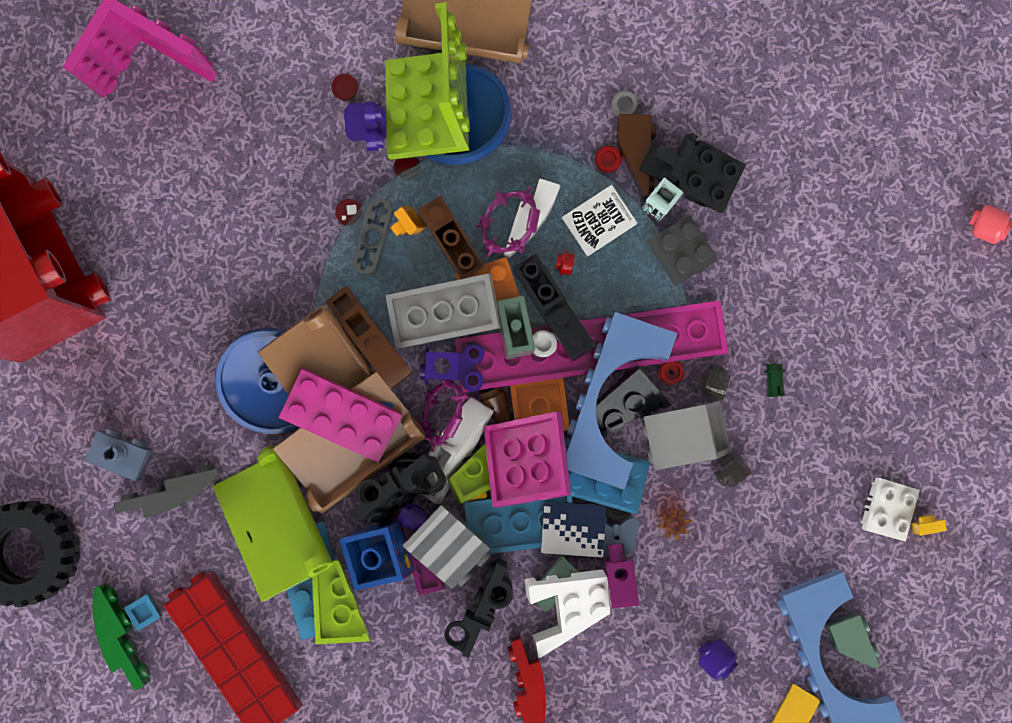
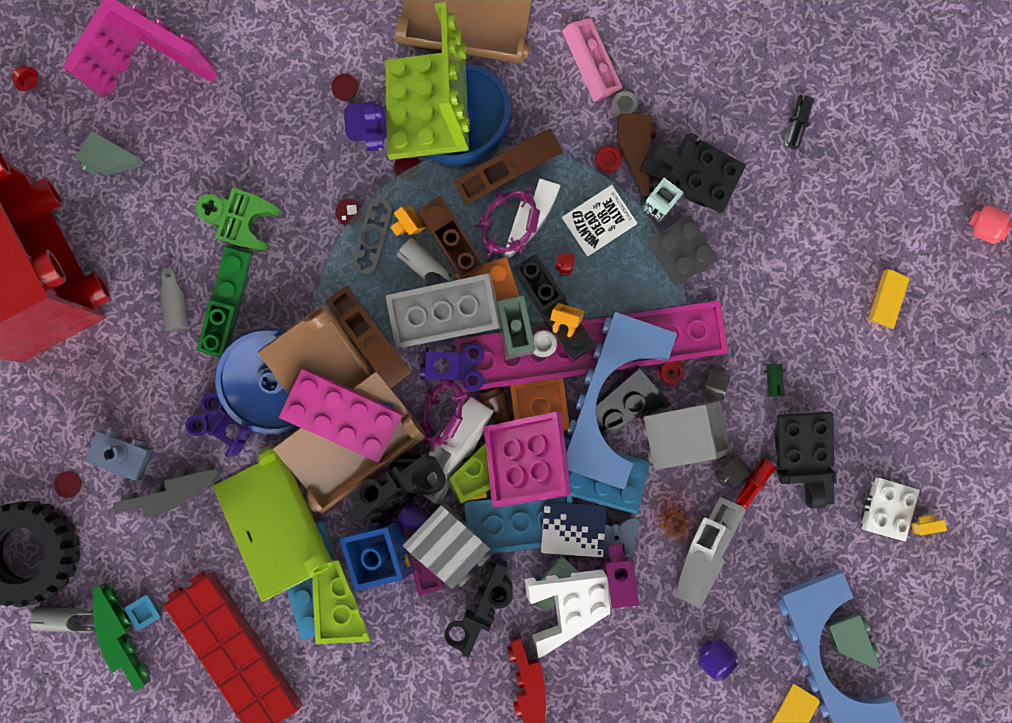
none -> red plate [11,65,38,91]
none -> light grey piece [31,606,95,632]
none -> dark red piece [54,471,82,498]
none -> sand green slope [75,131,144,176]
none -> light grey piece [160,269,189,331]
none -> dark purple piece [185,393,253,457]
none -> bright green piece [196,187,281,252]
none -> green slope [196,246,253,358]
none -> light grey piece [396,238,456,286]
none -> reddish brown slope [454,128,564,205]
none -> light orange tile [550,303,584,337]
none -> bright pink slope [562,18,623,102]
none -> light grey slope [676,497,746,609]
none -> red axle [735,458,776,510]
none -> black plate [774,411,837,509]
none -> black axle [784,95,815,149]
none -> yellow slope [868,269,910,329]

